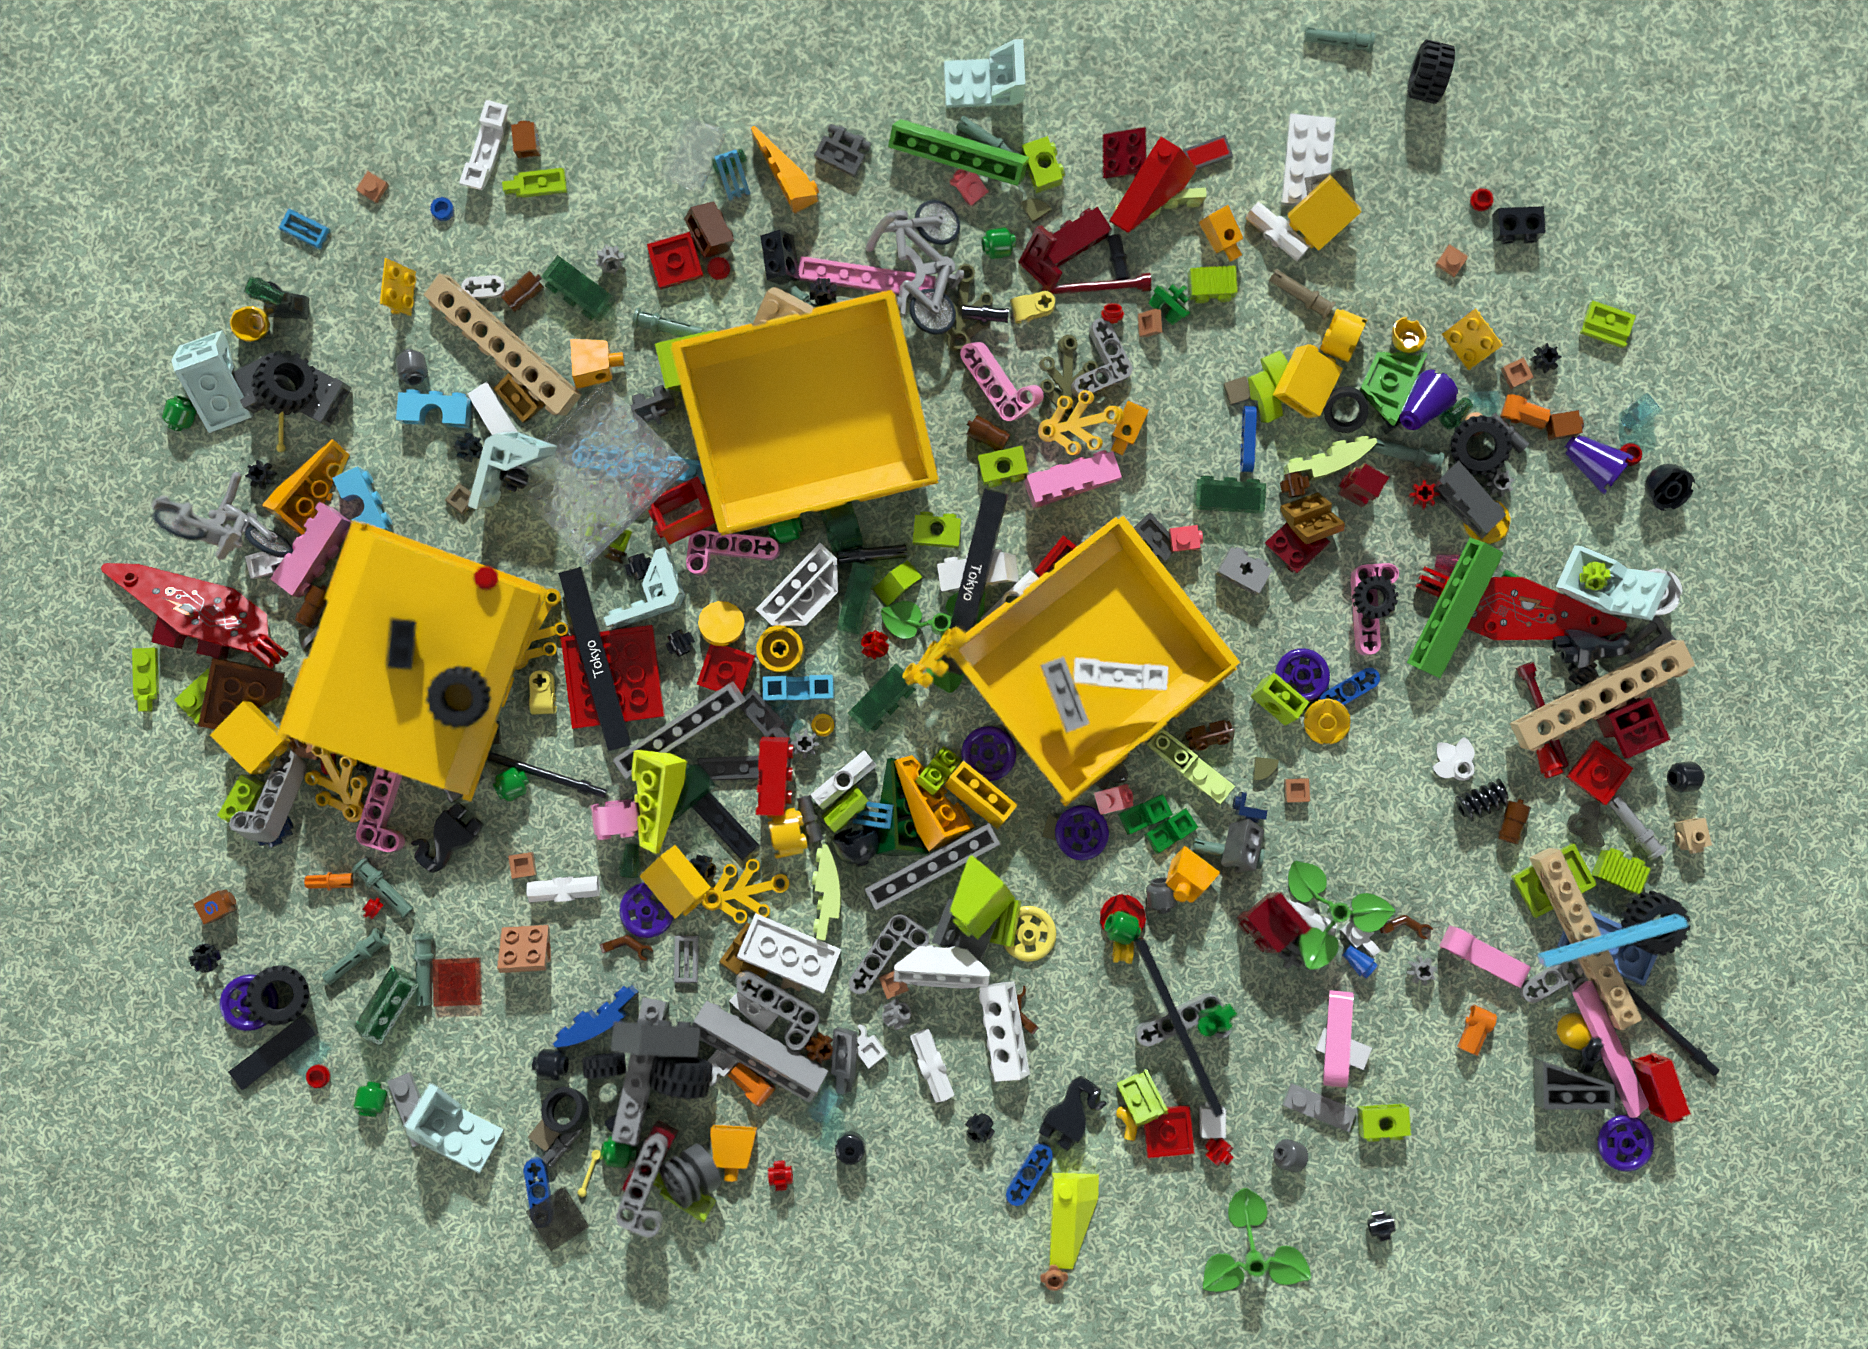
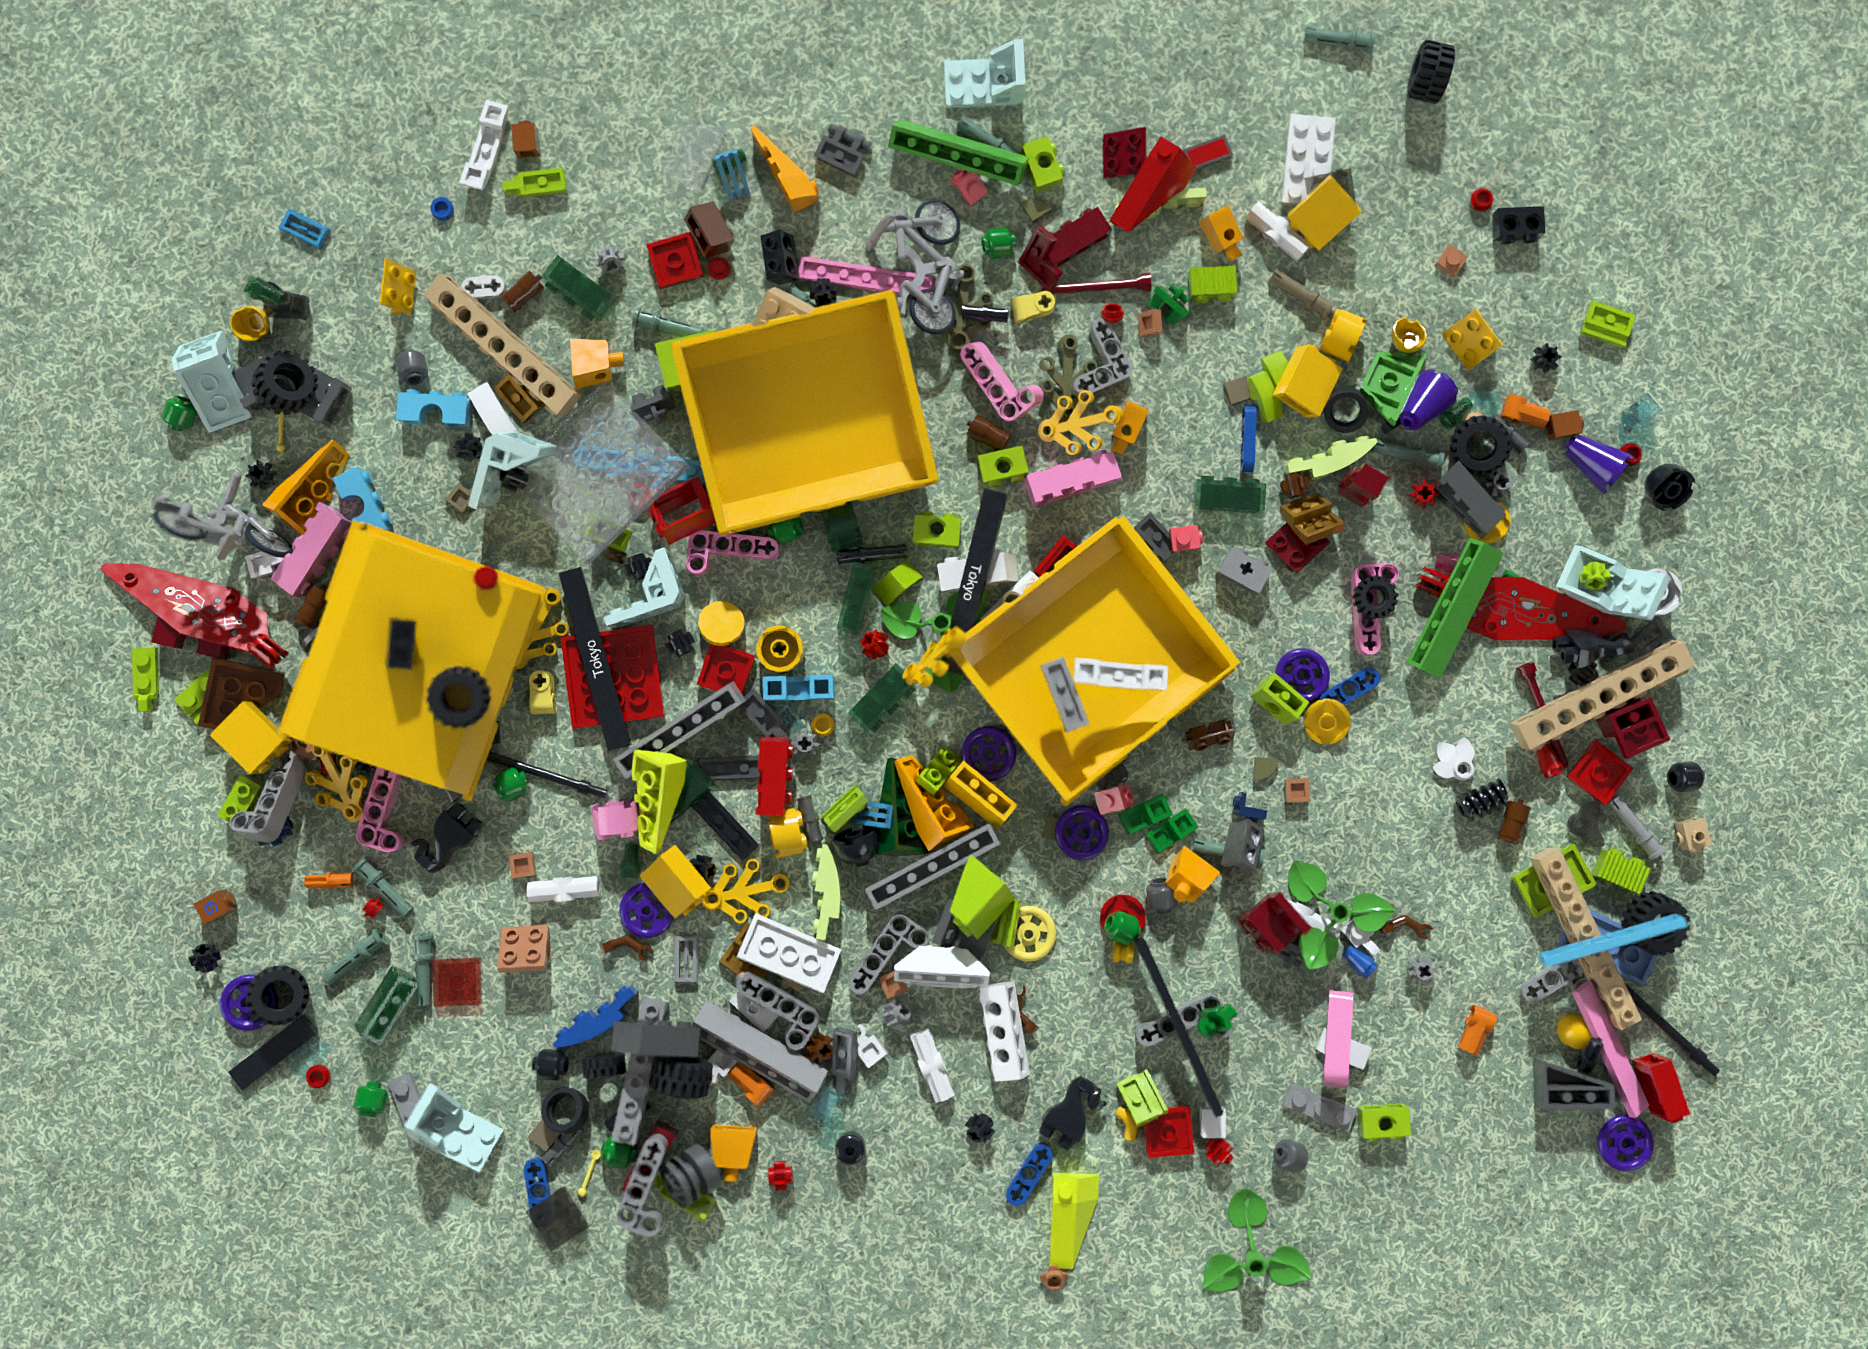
nougat plate [356,171,389,203] -> none
white wedge [755,543,838,626] -> none
white piece [810,750,877,810] -> none
black axle [1108,234,1130,280] -> none
yellowish green slope [1147,728,1235,805] -> none
black gear [1367,1210,1396,1242] -> none
bright pink beam [1439,925,1531,988] -> none
nougat plate [1501,357,1534,389] -> none

